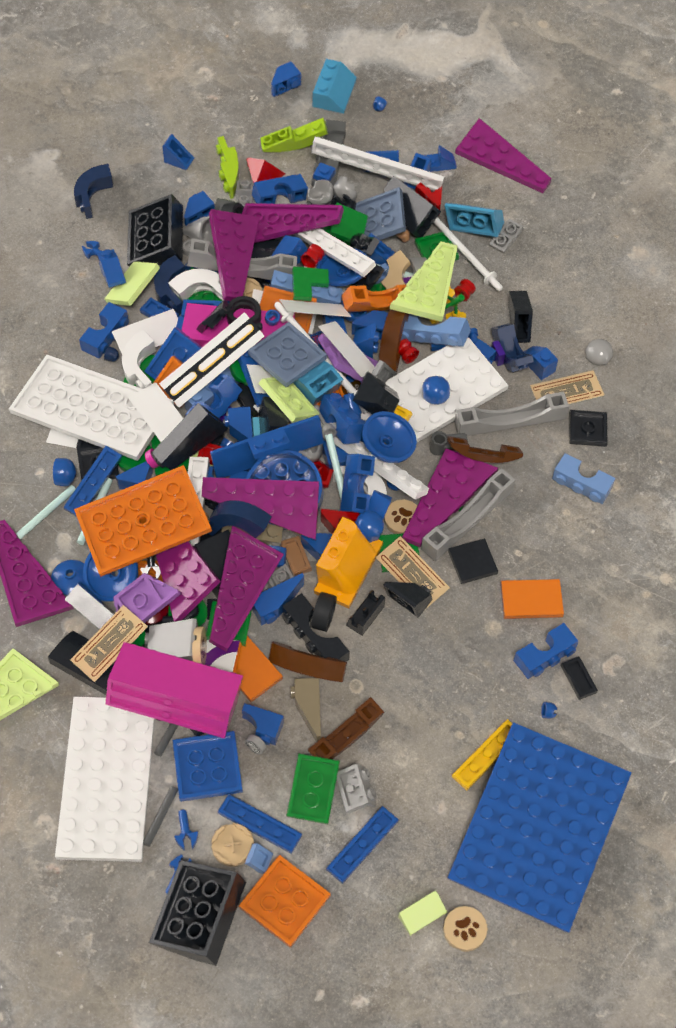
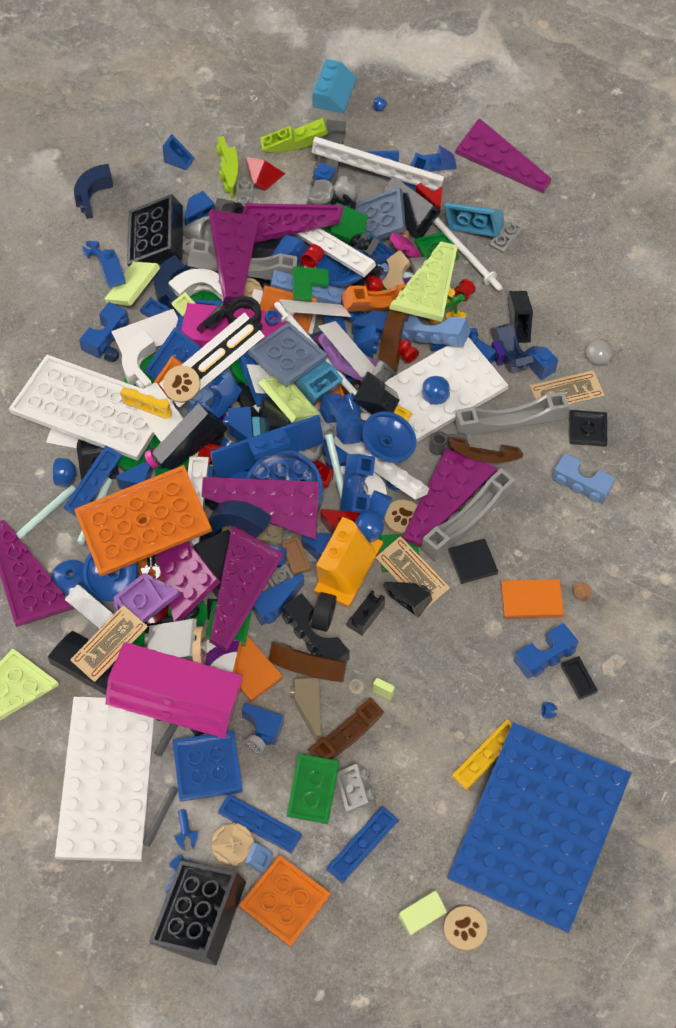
blue arch [252,174,308,204] -> none
blue slope [271,61,301,97] -> none
none -> yellow plate [120,387,172,419]
none -> tan tile [163,365,201,403]
none -> yellowish green tile [171,292,196,317]
none -> red piece [364,276,383,291]
none -> yellowish green tile [373,678,395,701]
none -> dark pink slope [389,233,421,258]
none -> medium nougat plate [573,582,592,601]

